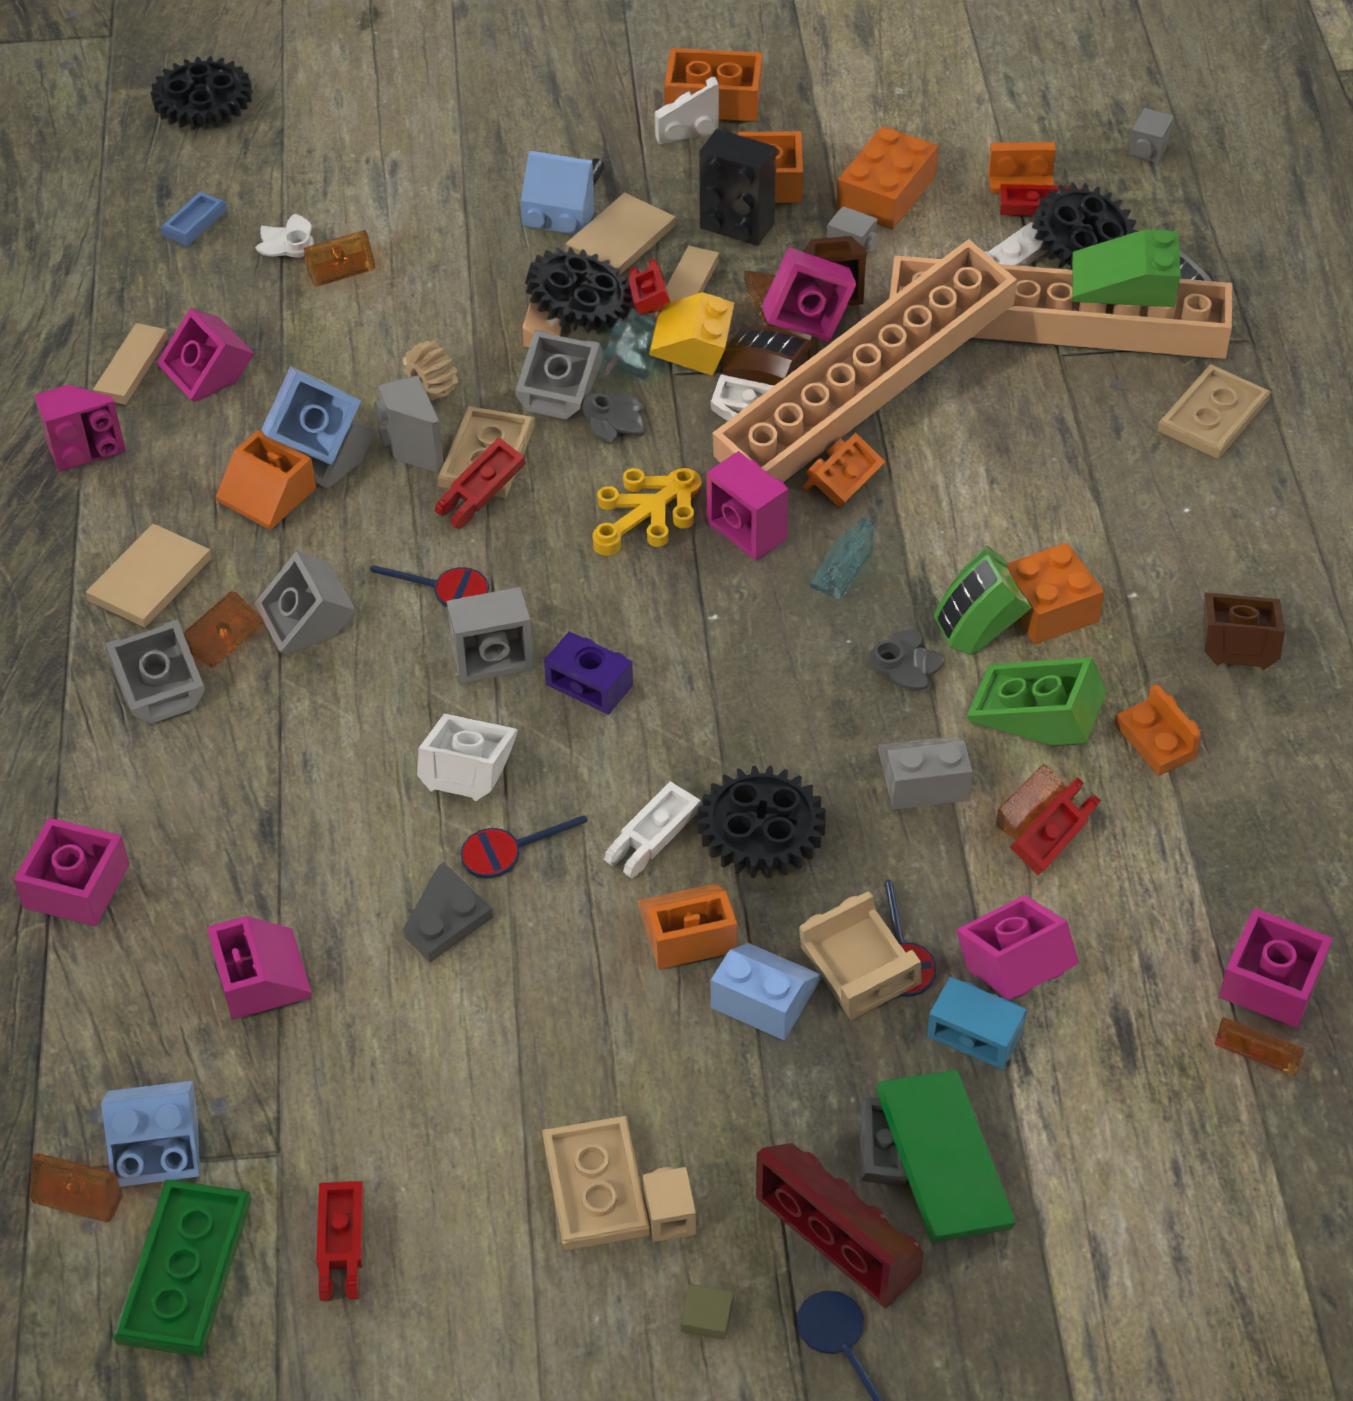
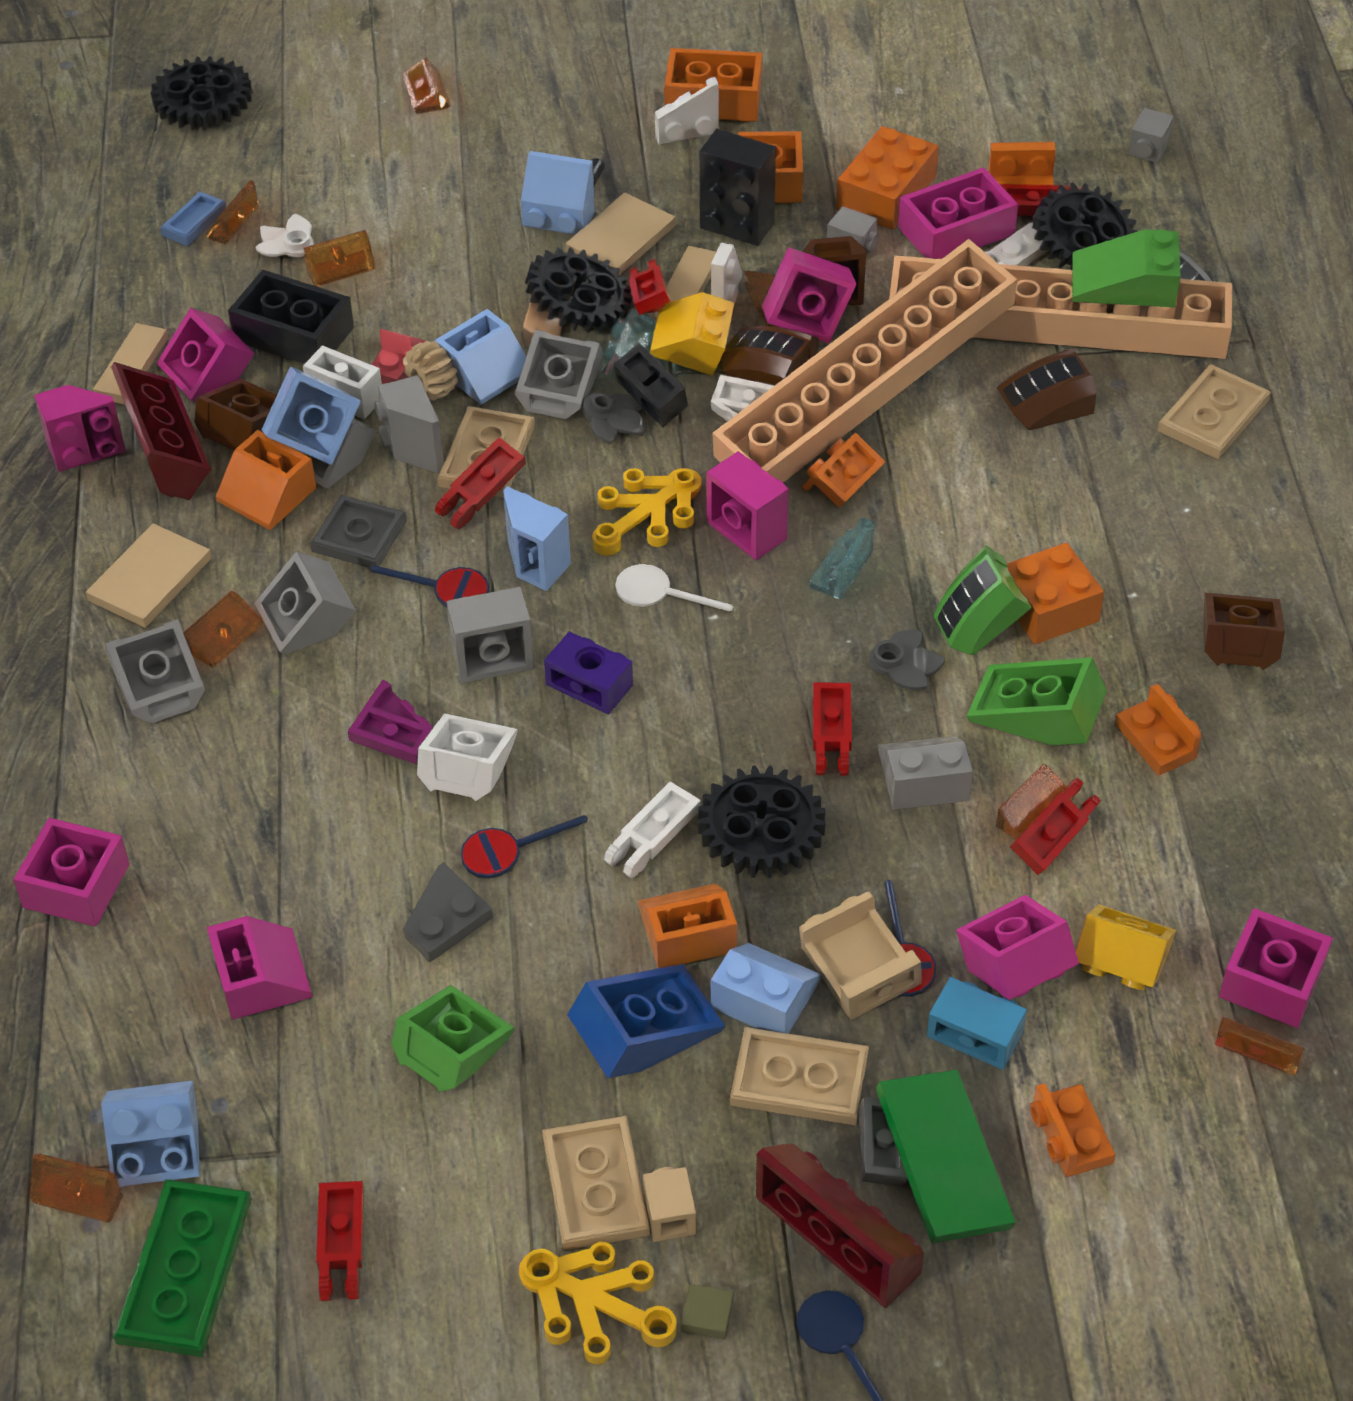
none -> dark red slope [111,362,211,500]
none -> reddish brown slope [194,379,277,450]
none -> clear orange slope [207,180,259,244]
none -> black brick [228,269,354,364]
none -> white brick [303,345,382,419]
none -> dark grey tile [310,495,407,568]
none -> magenta wing [348,680,433,765]
none -> coral slope [371,329,426,384]
none -> bright green slope [391,985,516,1092]
none -> clear orange slope [402,57,451,114]
none -> light blue slope [434,309,526,405]
none -> light blue slope [503,486,571,591]
none -> yellow plant [519,1241,677,1365]
none -> blue slope [567,964,725,1079]
none -> black brick [613,342,688,427]
none -> white piece [615,564,733,611]
none -> white wing [711,243,742,304]
none -> tan tile [730,1027,869,1125]
none -> red hinge [813,682,852,776]
none -> dark pink brick [898,167,1018,259]
none -> reddish brown slope [997,348,1097,430]
none -> orange bracket [1030,1083,1116,1177]
none -> yellow slope [1076,904,1177,990]

